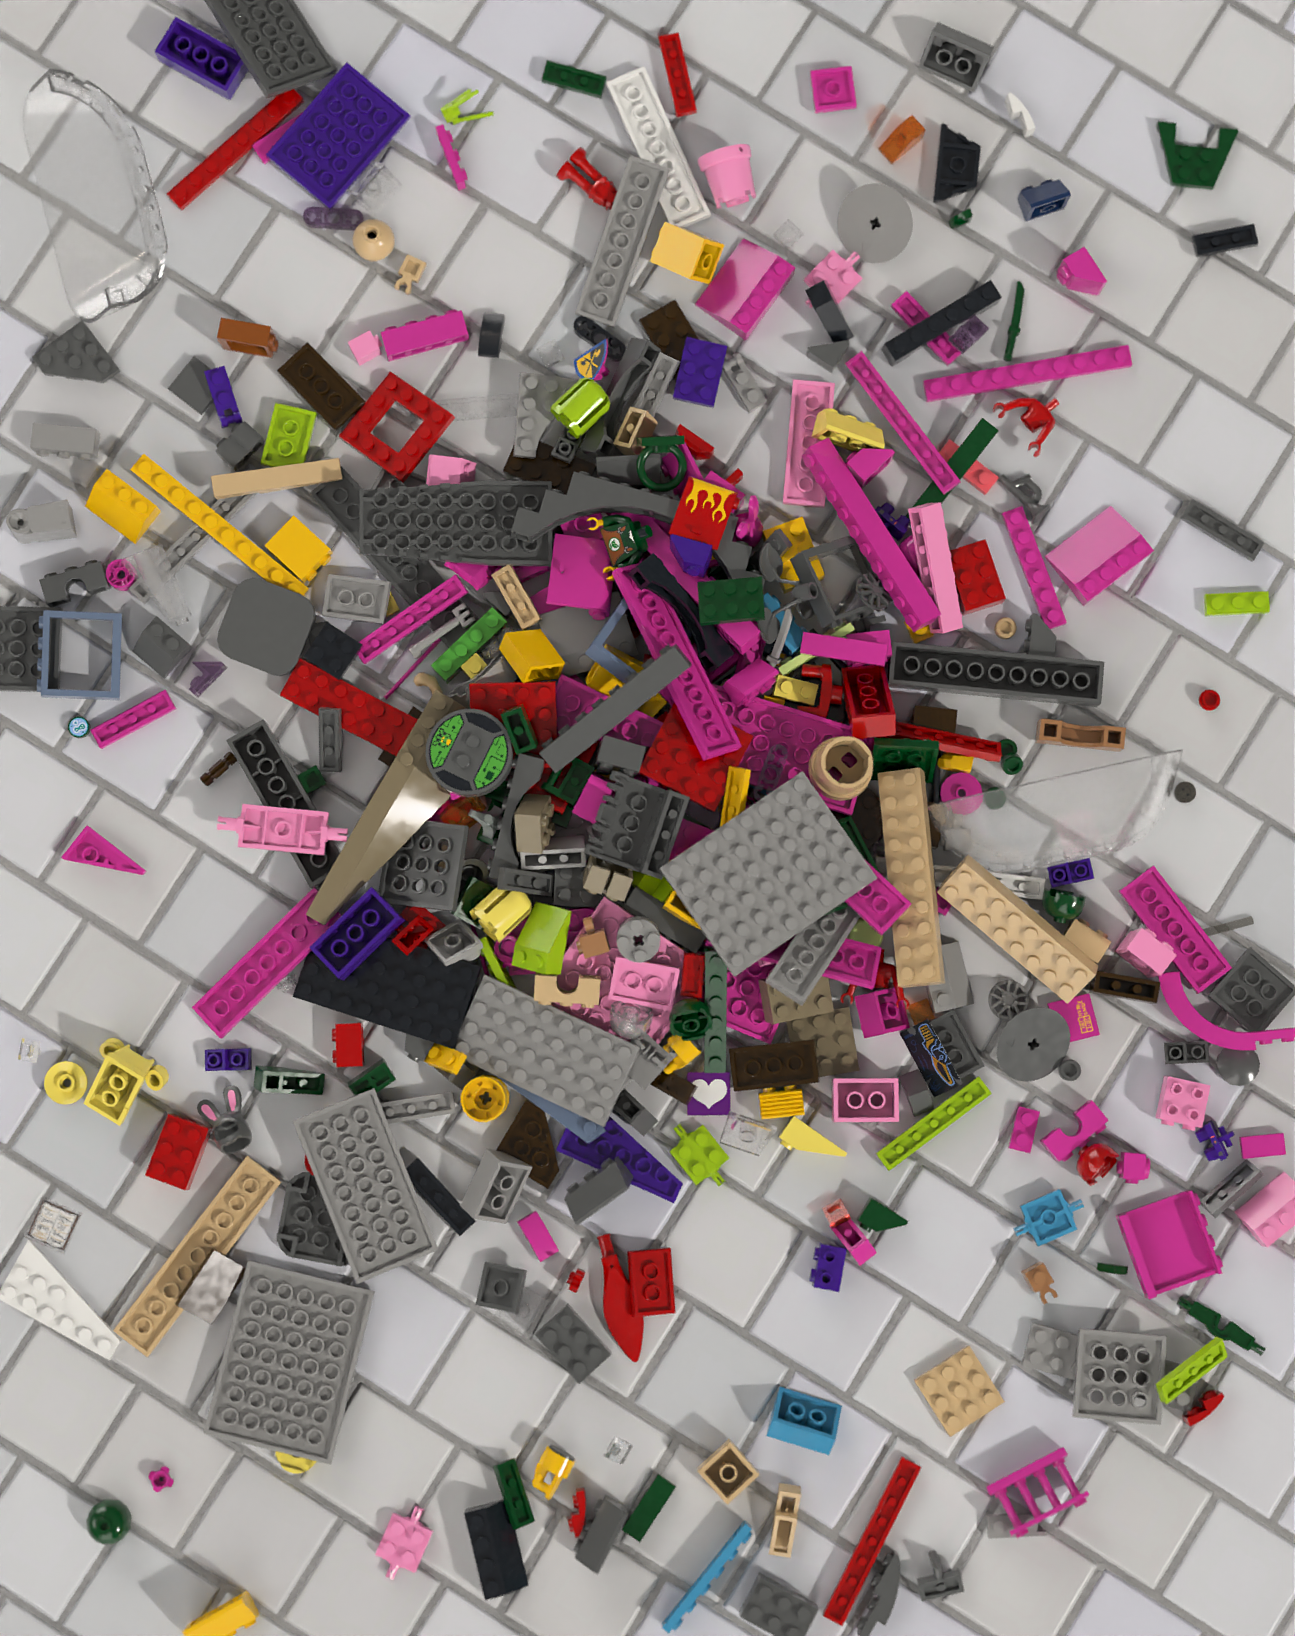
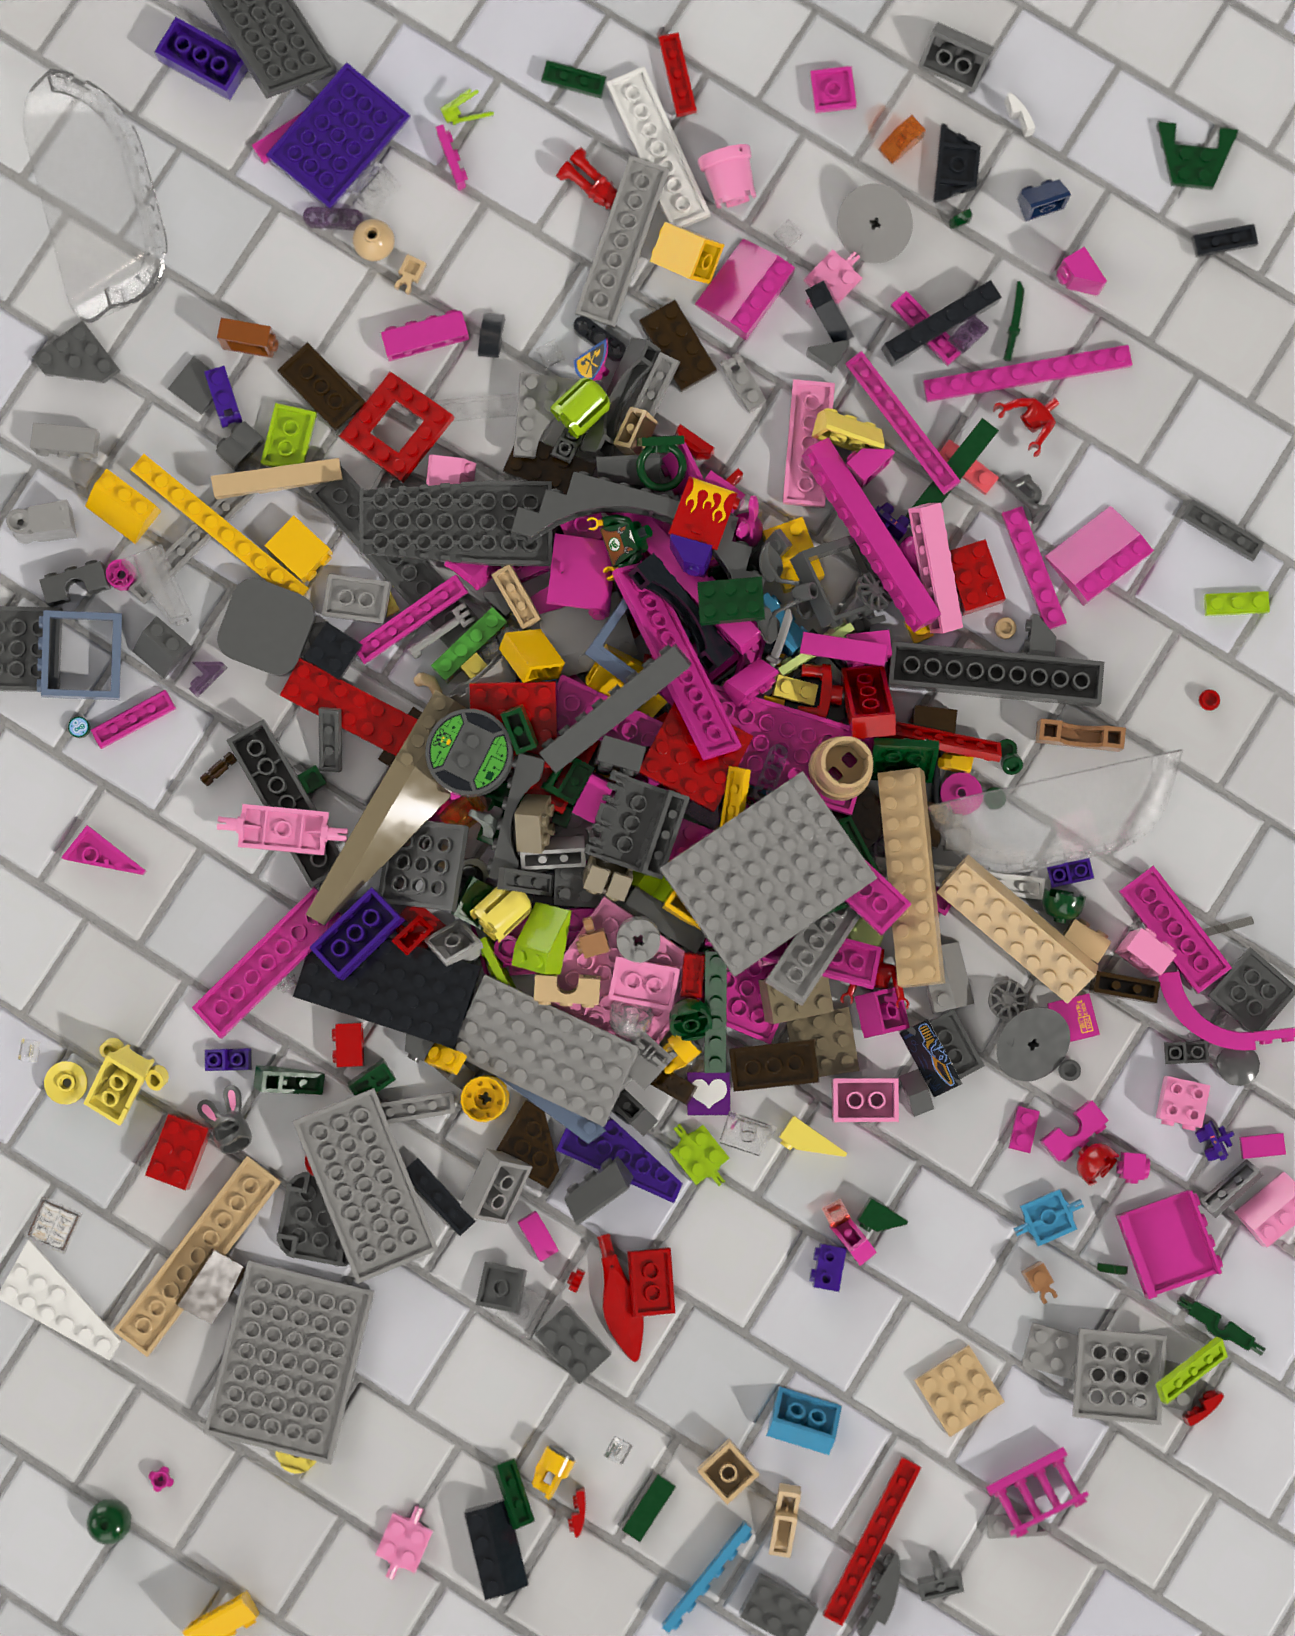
red plate [166,89,304,211] -> none
bright pink brick [348,330,382,366] -> none
dark pink piece [384,638,441,700] -> none
dark grey slope [573,1495,629,1574] -> none
dark purple plate [673,337,727,408] -> none
yellow brick [758,1085,805,1119] -> none
lime plate [875,1076,992,1171] -> none
clear orange tile [908,998,935,1025] -> none
clear smoke tile [1173,782,1196,803] -> none

